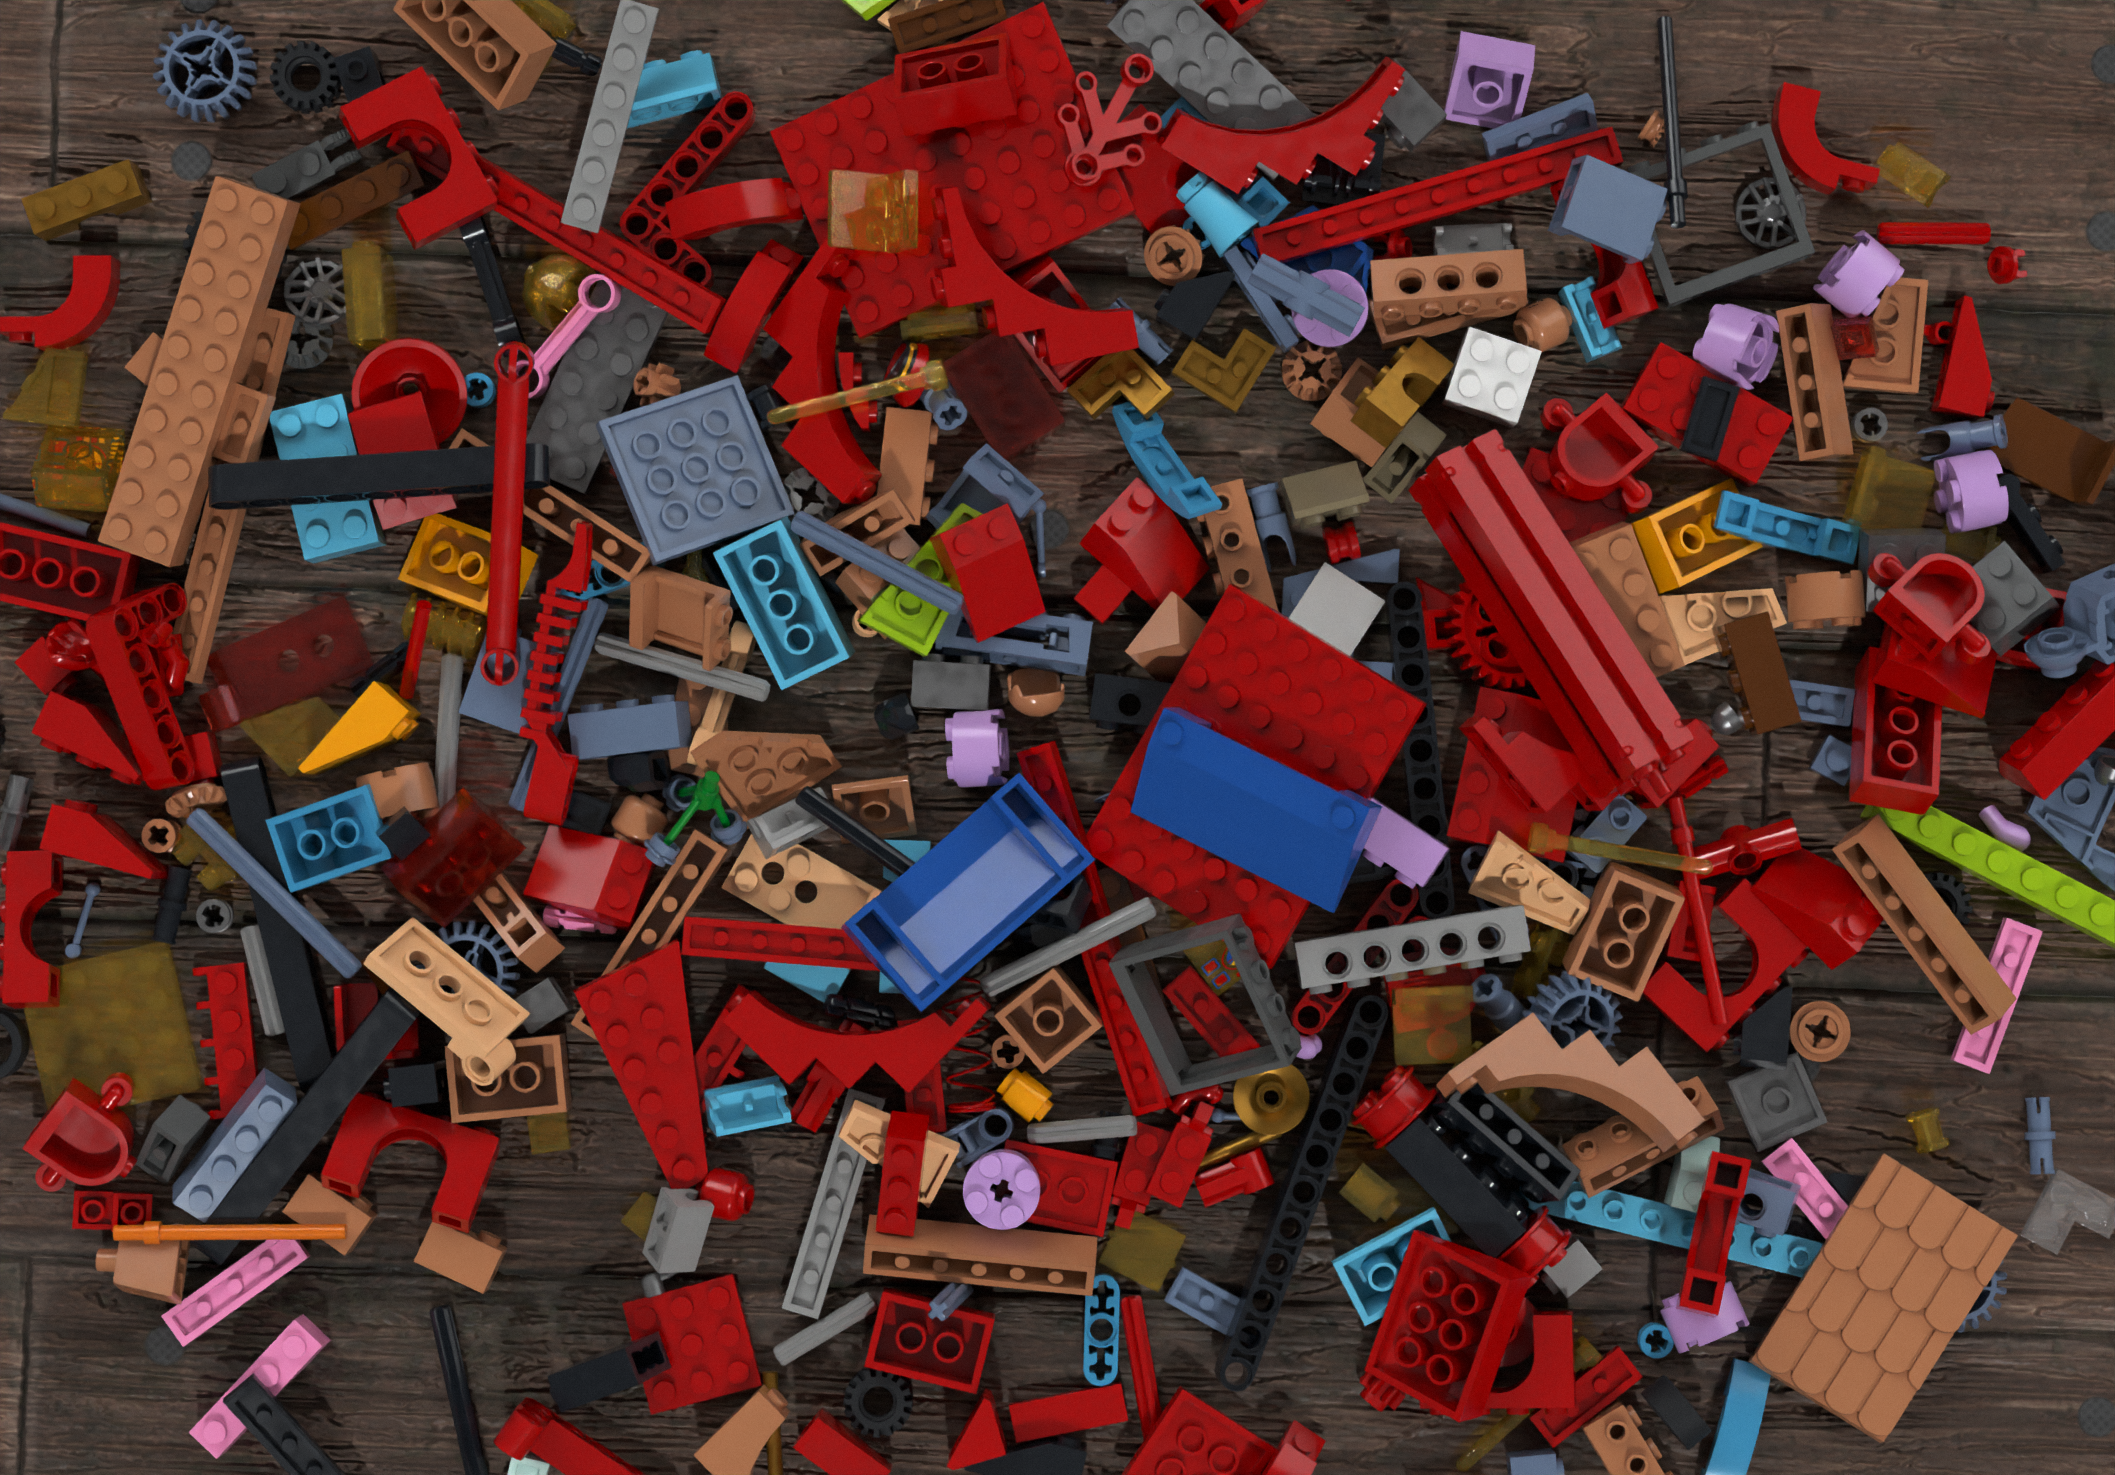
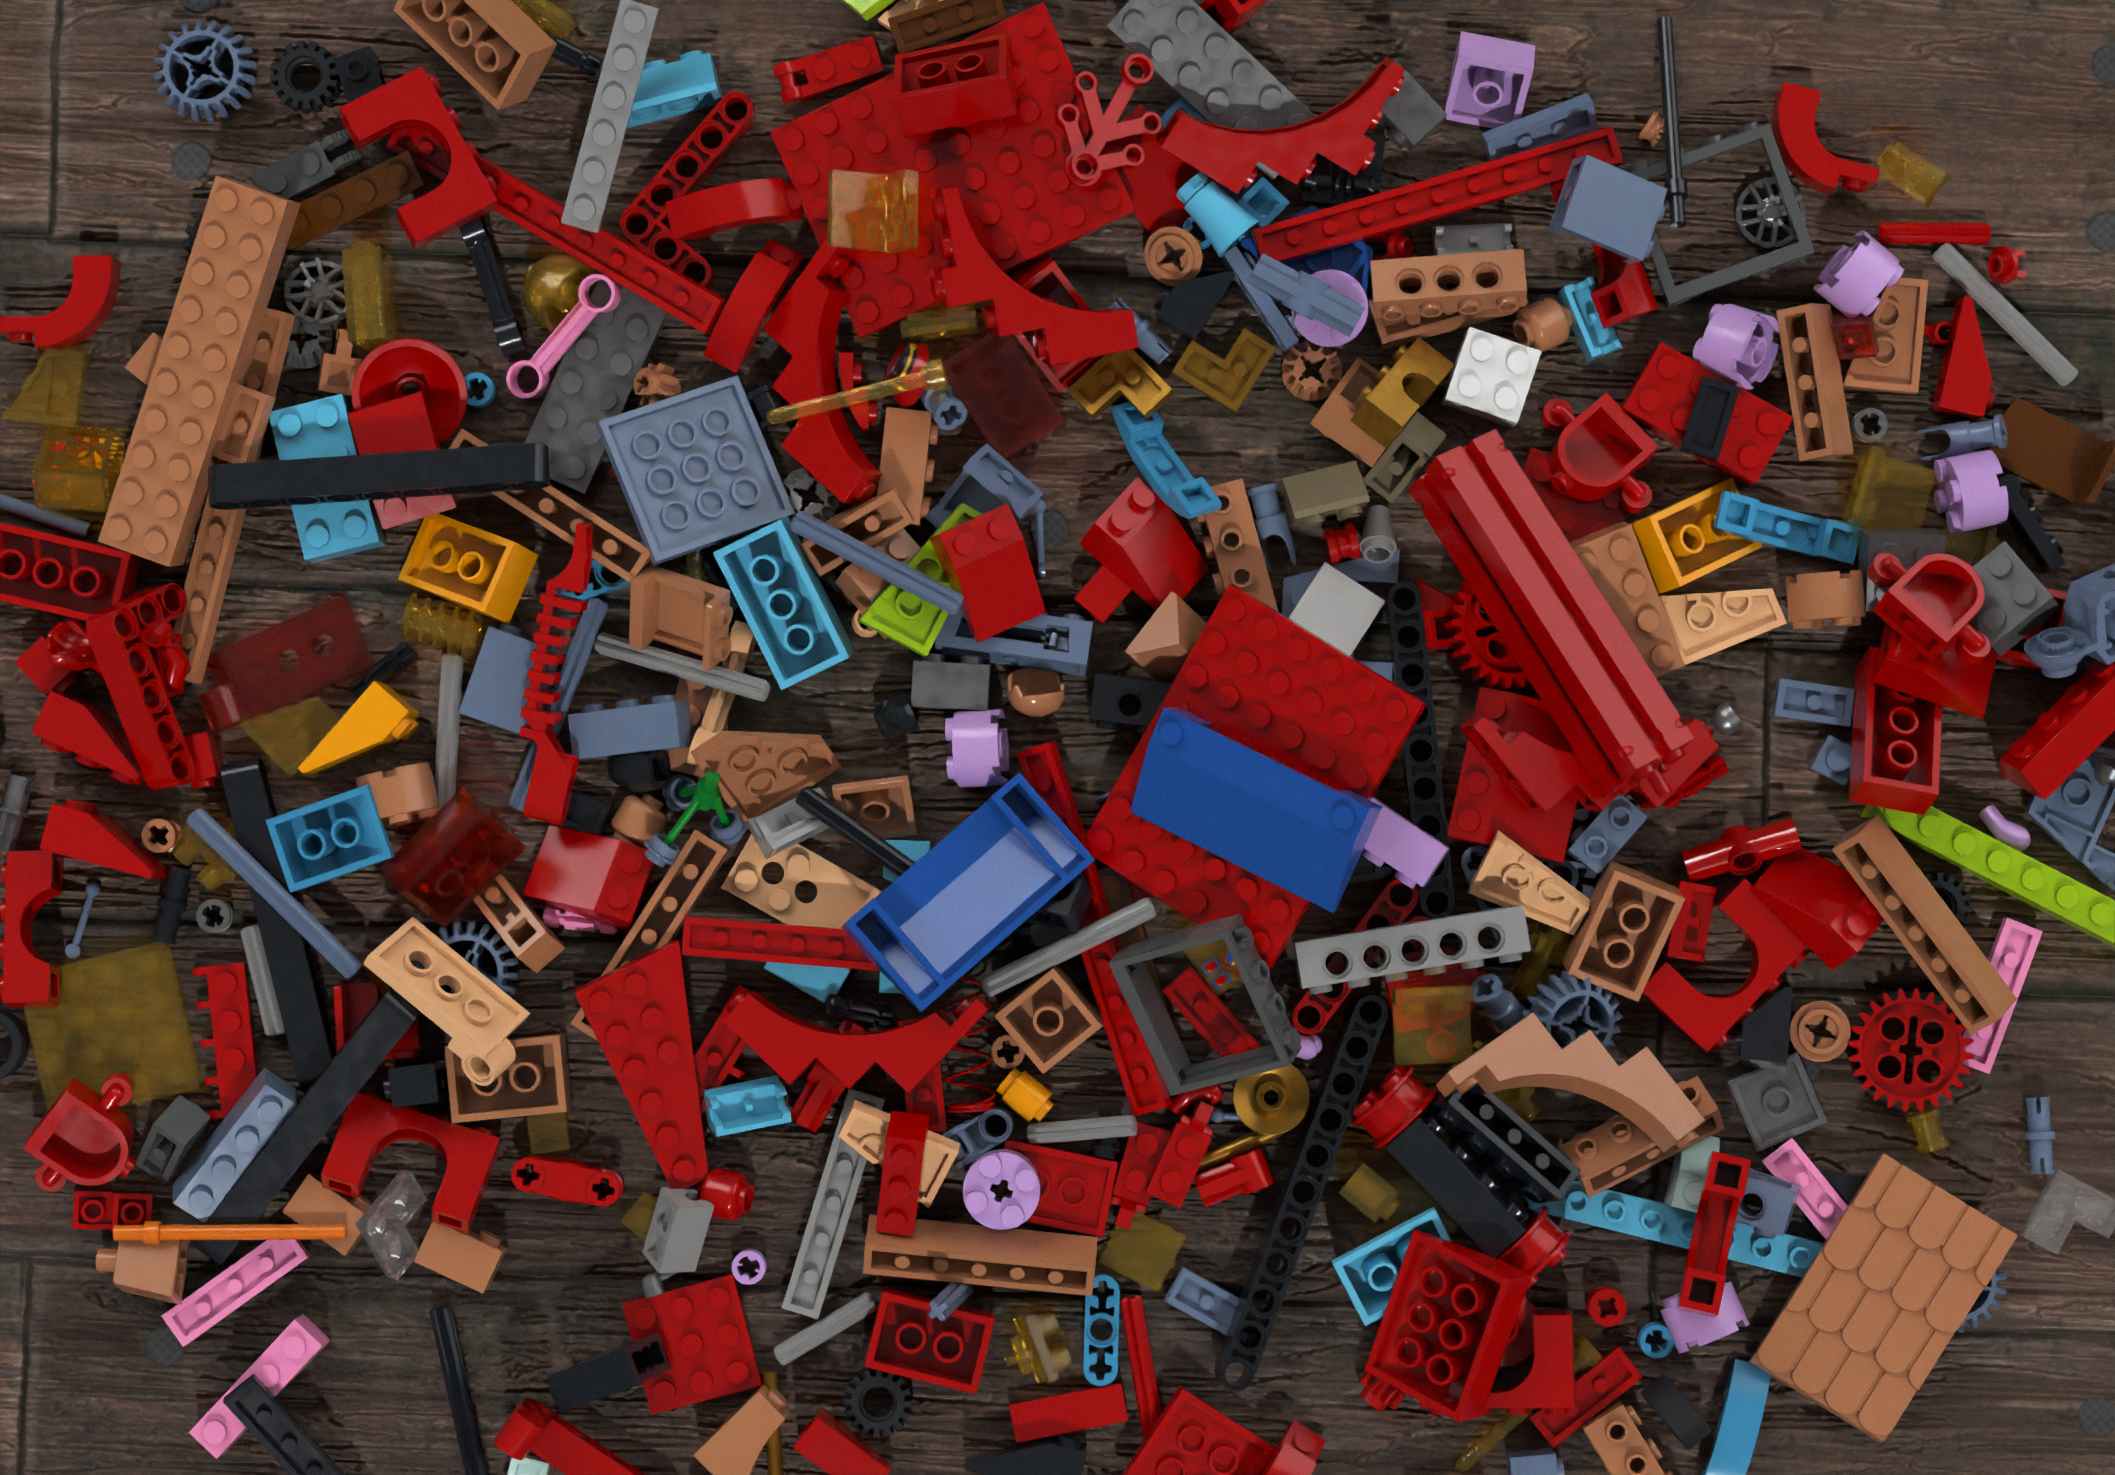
pearl gold arch [21,159,152,241] -> none
nougat gear [165,783,227,818] -> none
black slope [376,806,431,861] -> none
red bar [399,600,432,699] -> none
red piece [480,341,535,686] -> none
flat silver panel [514,977,573,1034] -> none
red slope [946,1388,1007,1470] -> none
clear yellow piece [1527,822,1713,875] -> none
light grey brick [1539,1236,1602,1298] -> none
red bar [1667,796,1729,1025] -> none
reddish brown brick [1715,611,1802,736] -> none
none -> nougat plate [317,329,362,397]
none -> clear plate [356,1170,427,1280]
none -> red piece [511,1155,624,1207]
none -> lavender bush [731,1249,767,1285]
none -> red plate [772,35,885,104]
none -> clear yellow hips [1004,1313,1072,1383]
none -> light grey cone [1359,505,1397,564]
none -> red wheel [1585,1285,1627,1327]
none -> red gear [1848,988,1974,1112]
none -> light grey axle [1932,242,2078,386]

